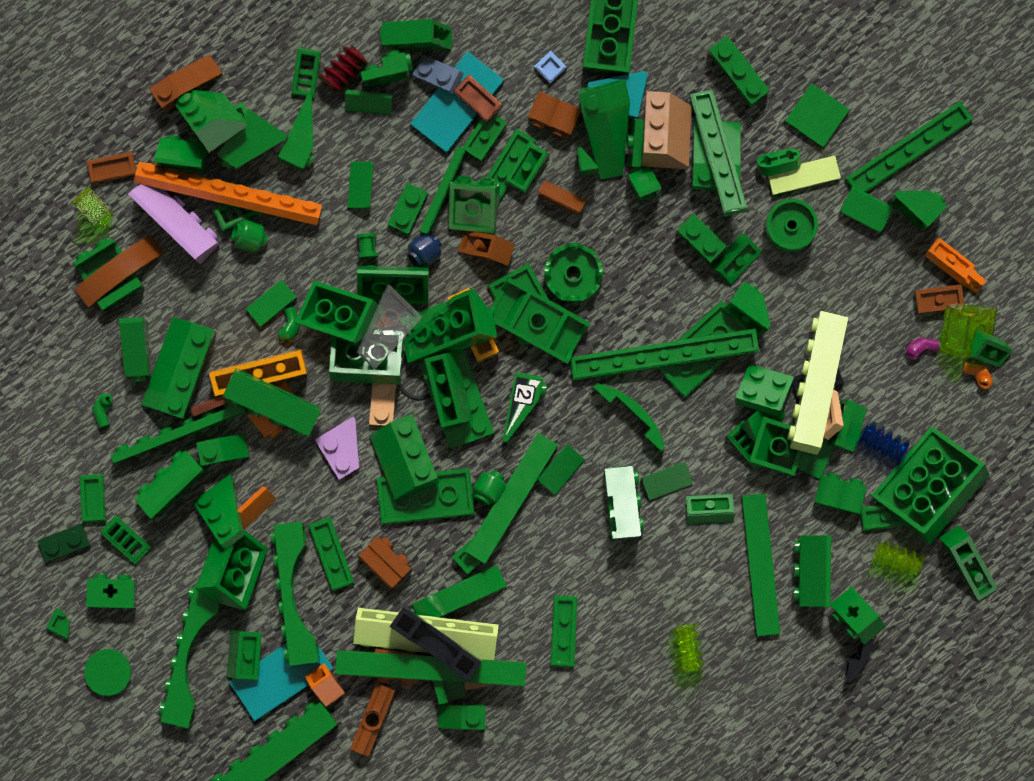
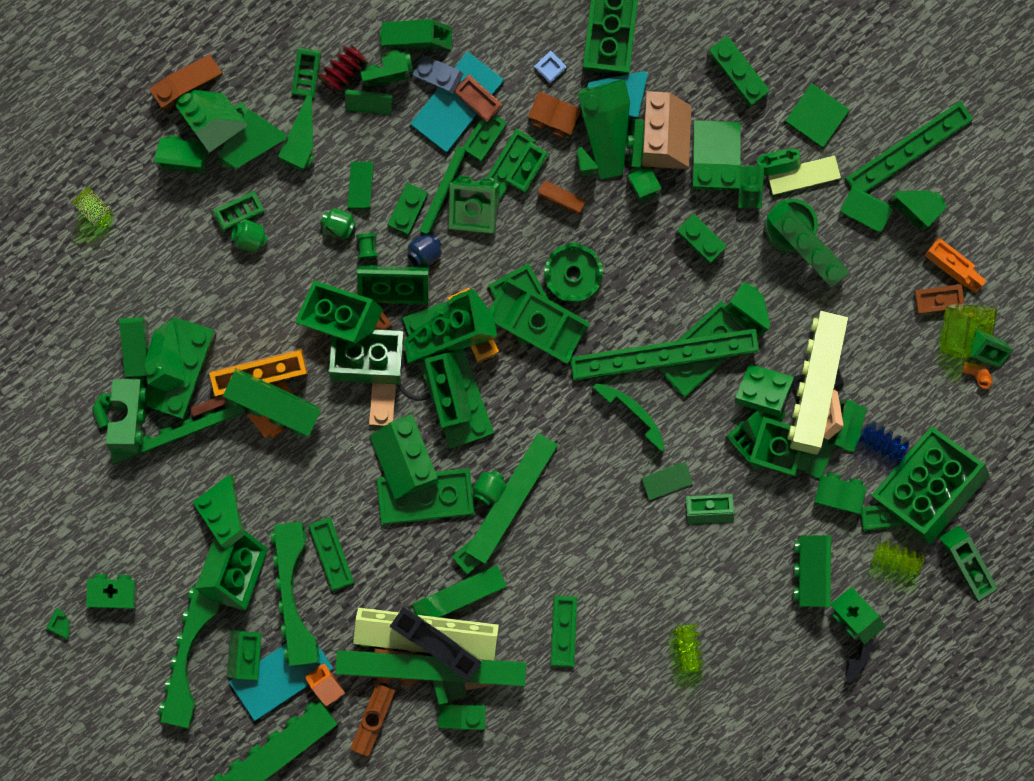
dark green plate [37,523,91,562] -> none
green panel [73,238,144,312] -> none
dark orange slope [75,235,164,308] -> none
green tile [79,474,106,522] -> none
green tile [84,649,132,696] -> none
dark orange tile [87,152,136,184] -> none
green slope [100,515,152,565] -> none
lavender slope [128,184,220,264] -> none
orange plate [134,162,322,225] -> none
green slope [135,450,207,520] -> none
green slope [196,434,250,467] -> none
orange slope [238,486,277,530] -> none
green tile [246,280,297,327] -> none
green arm [278,307,300,341] -> none
lavender wing [315,416,359,480] -> none
clear wing [357,285,423,369] -> none
dark orange brick [358,536,411,589] -> none
dark orange slope [458,231,515,266] -> none
slope [502,372,547,443] -> none
green slope [537,444,585,495] -> none
wedge [604,466,644,539] -> none
tile [690,90,747,217] -> none
green slope [710,233,762,286] -> none
green tile [742,493,780,636] -> none
magenta arm [906,338,940,360] -> none
none -> green arch [106,379,148,453]
none -> green slope [144,320,185,392]
none -> green head [320,208,356,242]
none -> green hips [738,165,764,209]
none -> green arch [767,200,849,287]

